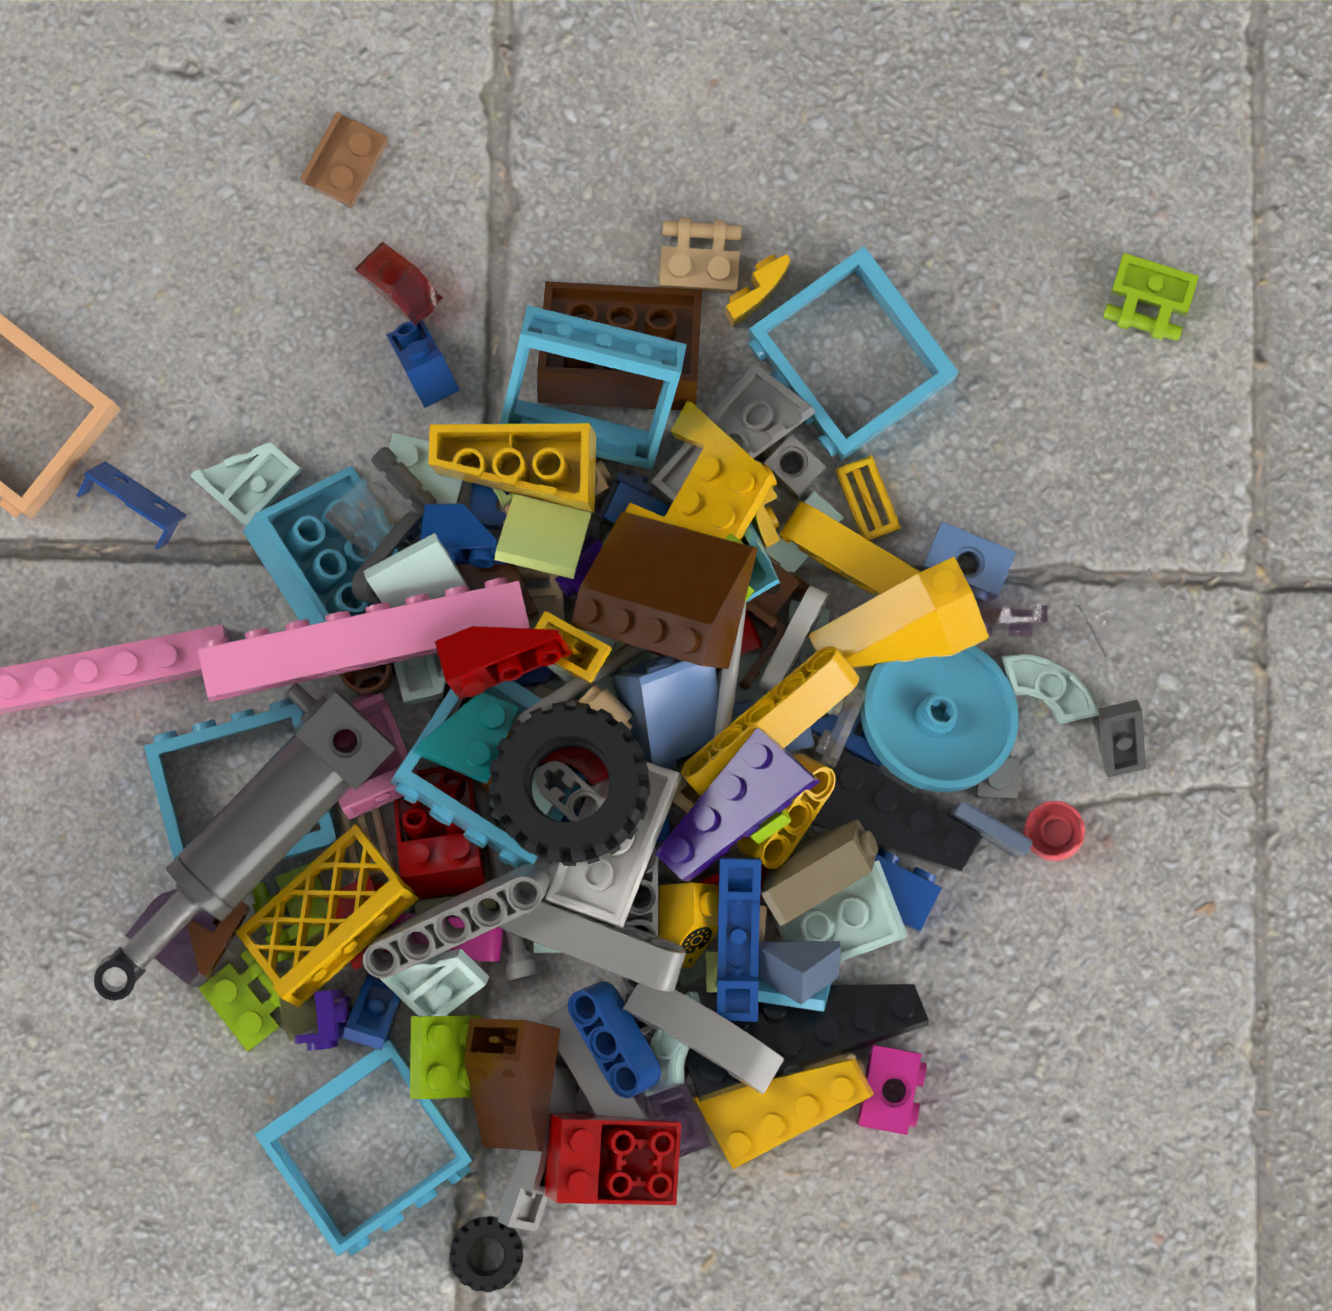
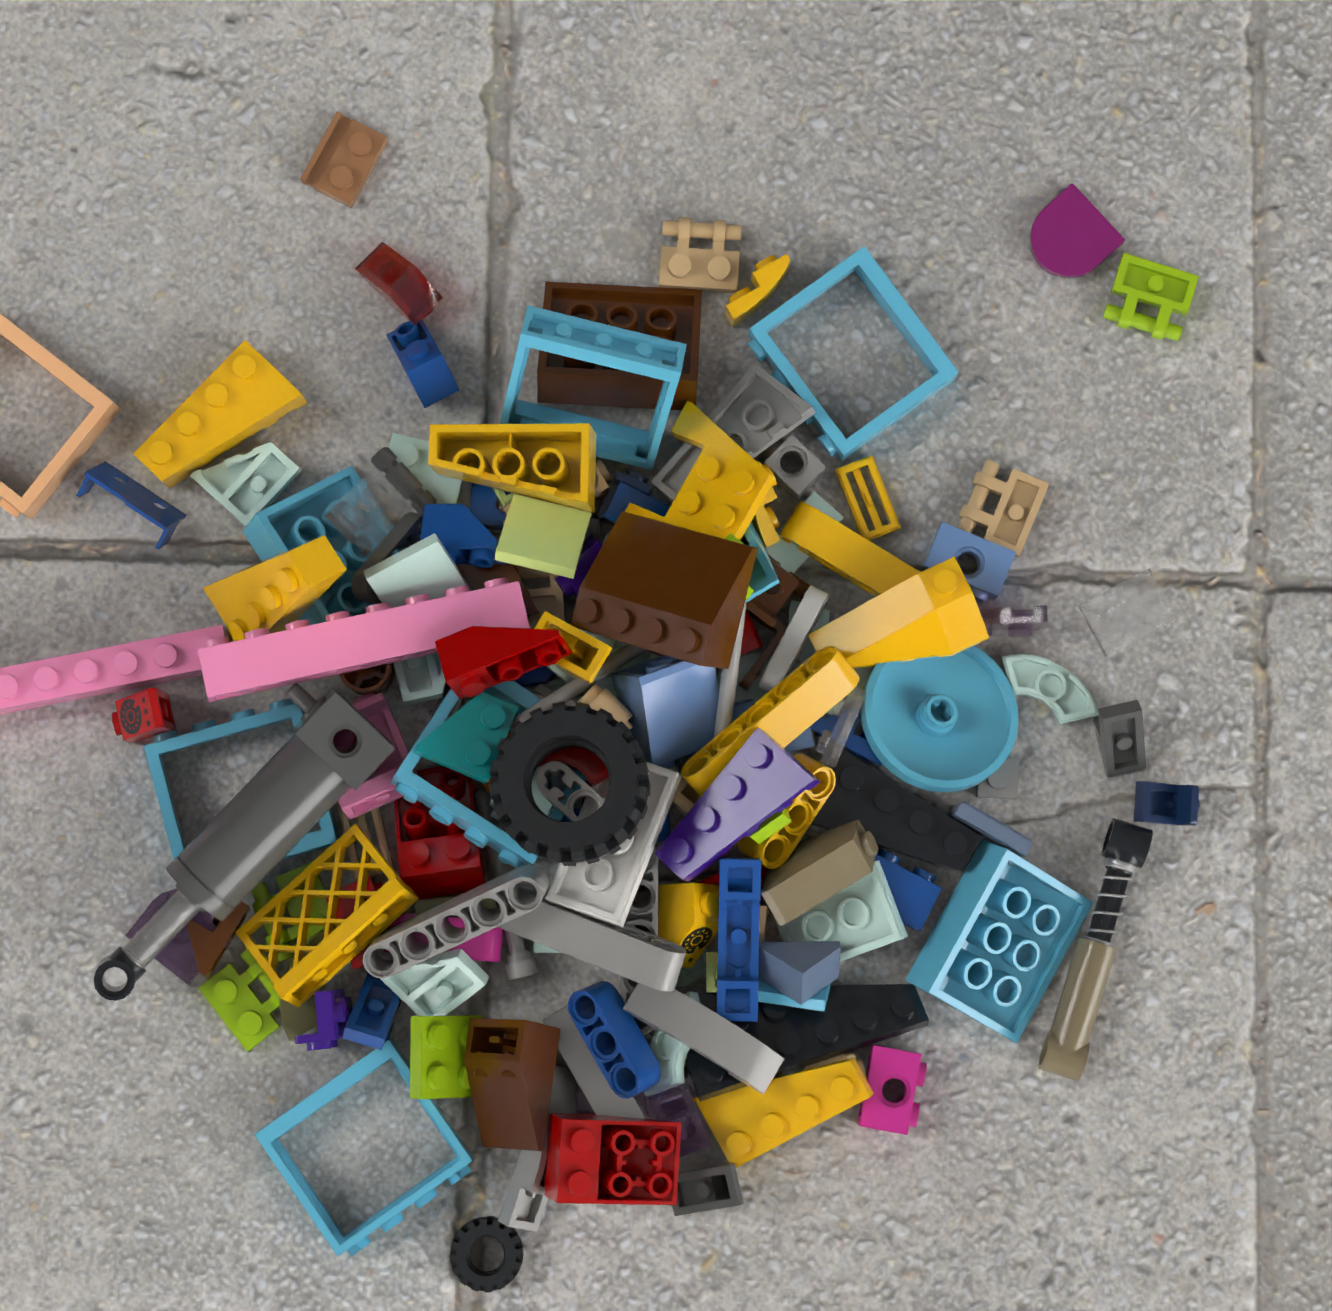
coral hair [1023,801,1085,862] -> none
none -> red slope [111,687,177,743]
none -> yellow wedge [133,340,308,489]
none -> yellow wedge [203,535,347,641]
none -> dark grey slope [672,1161,744,1216]
none -> medium azure slope [905,839,1094,1043]
none -> tan plate [958,459,1050,558]
none -> magenta tile [1030,183,1125,277]
none -> piece [1038,818,1153,1081]
none -> dark blue bracket [1133,781,1200,826]

